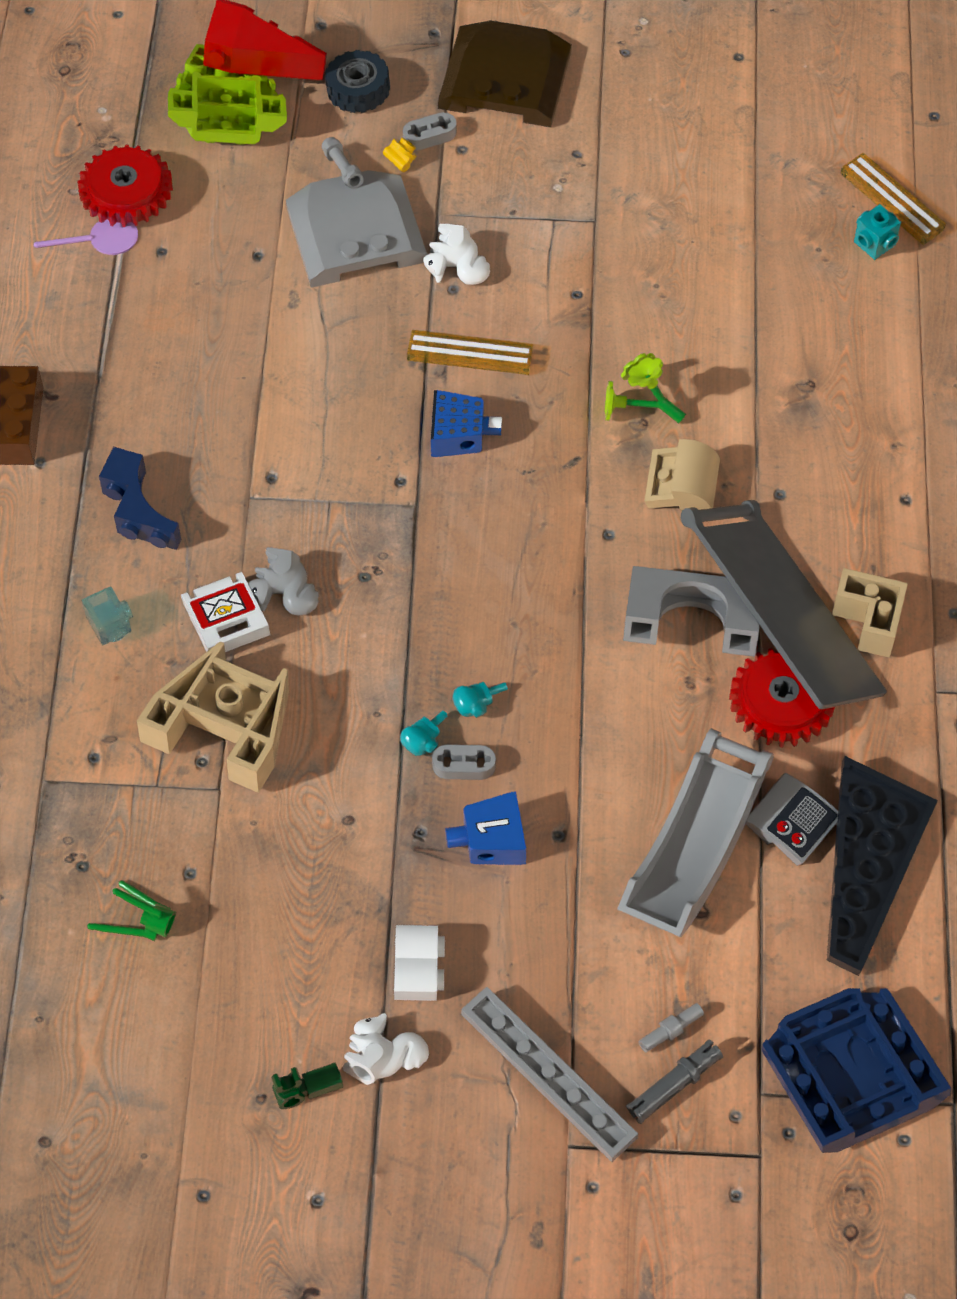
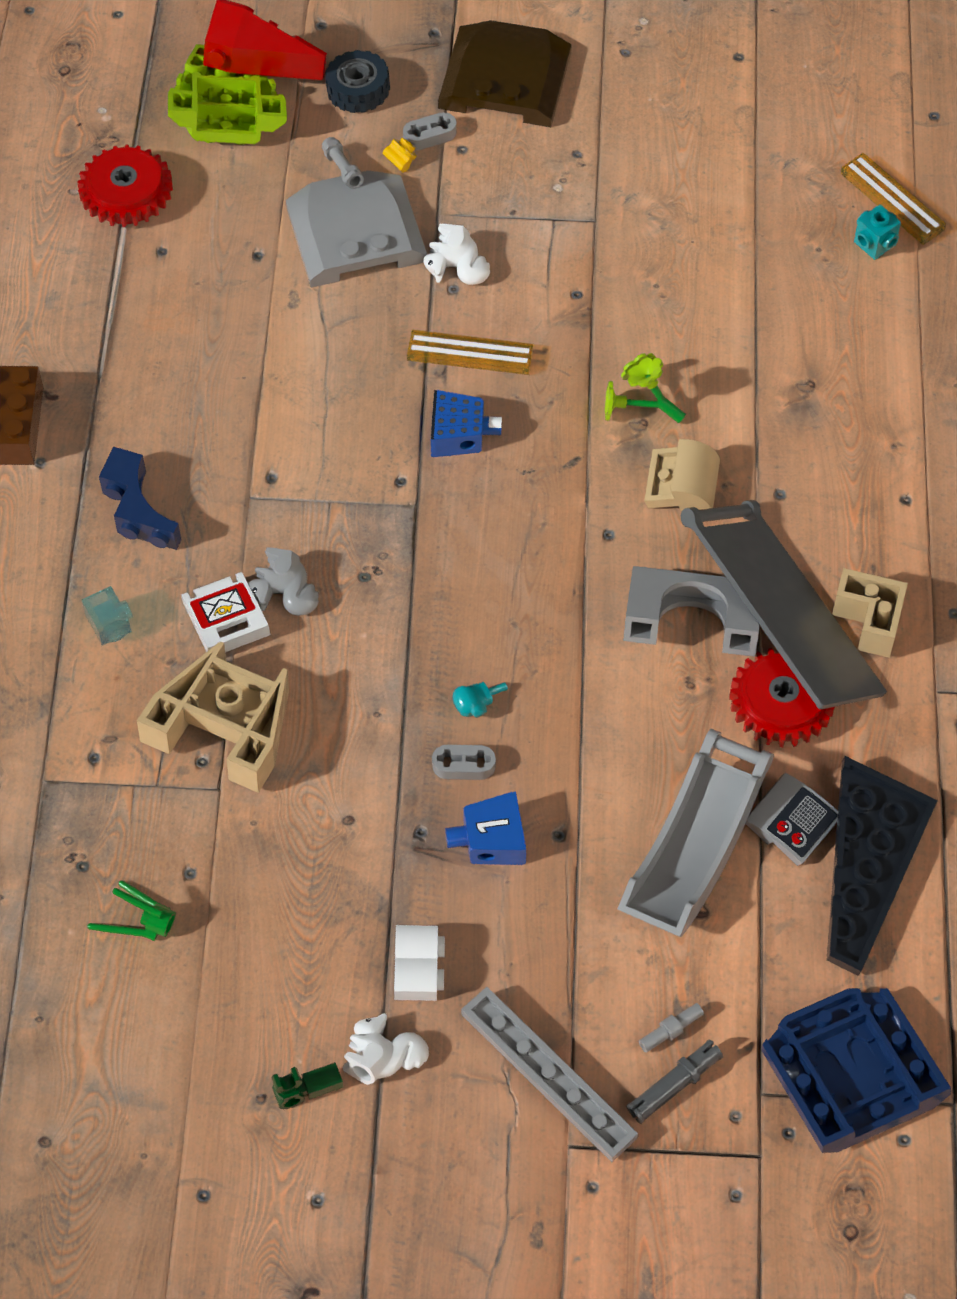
lavender piece [34,219,138,255] -> none
teal piece [400,710,448,756] -> none

